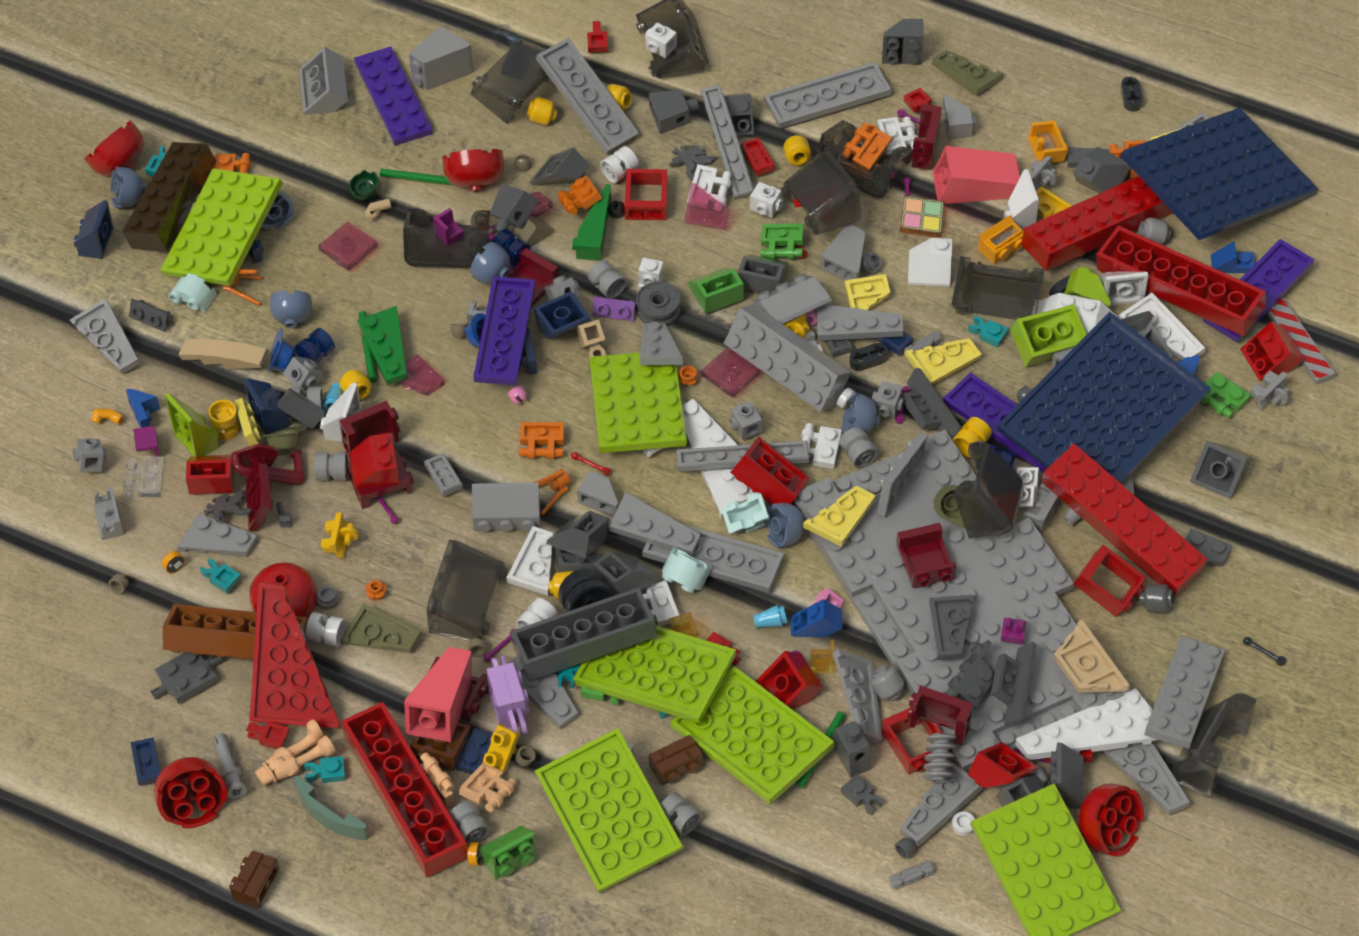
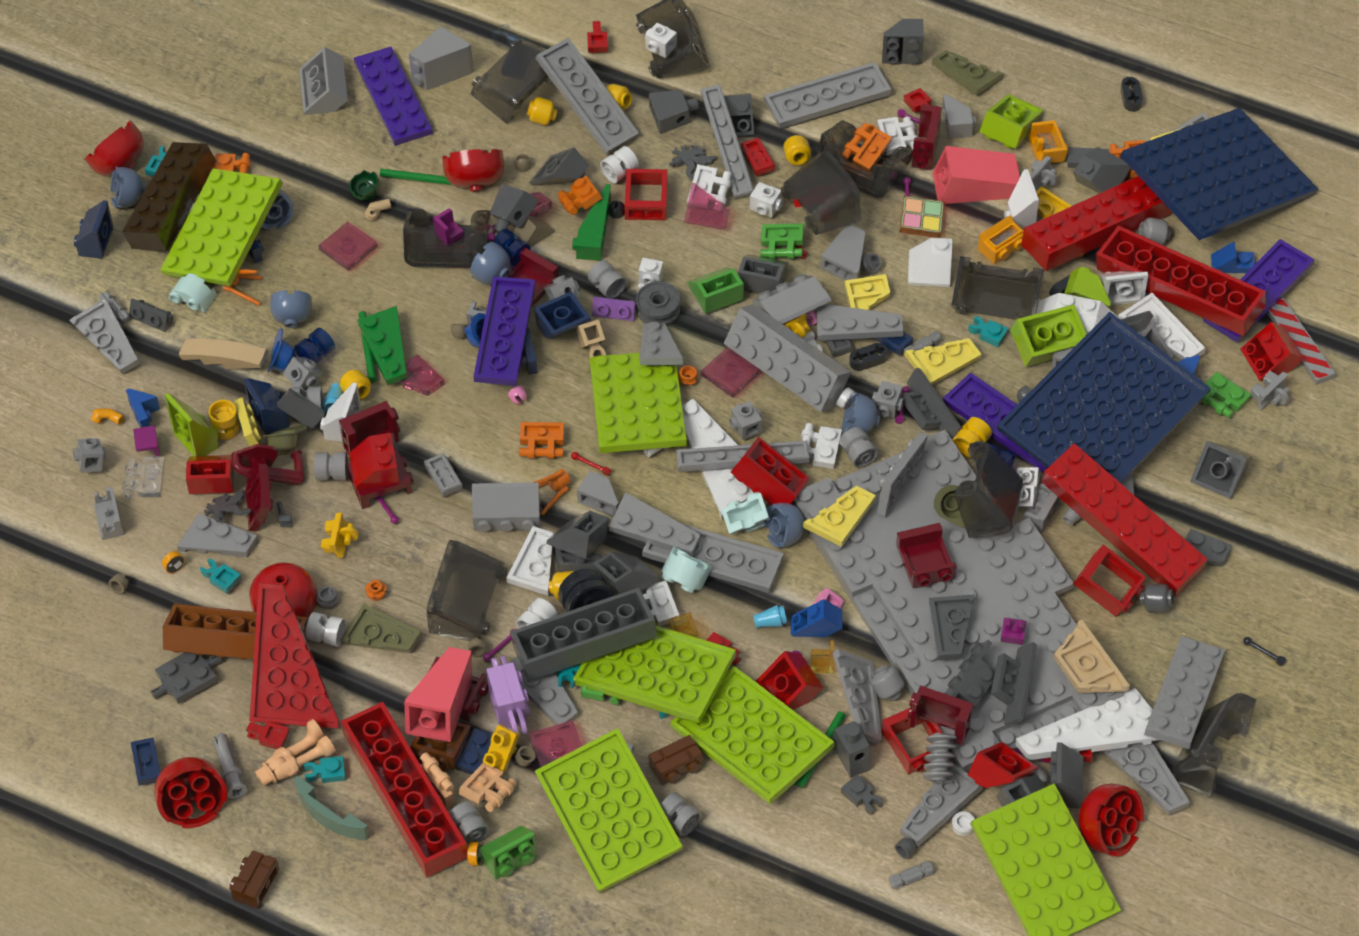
none -> light grey axle [99,291,130,324]
none -> clear pink plate [529,720,582,768]
none -> lime slope [979,94,1044,149]

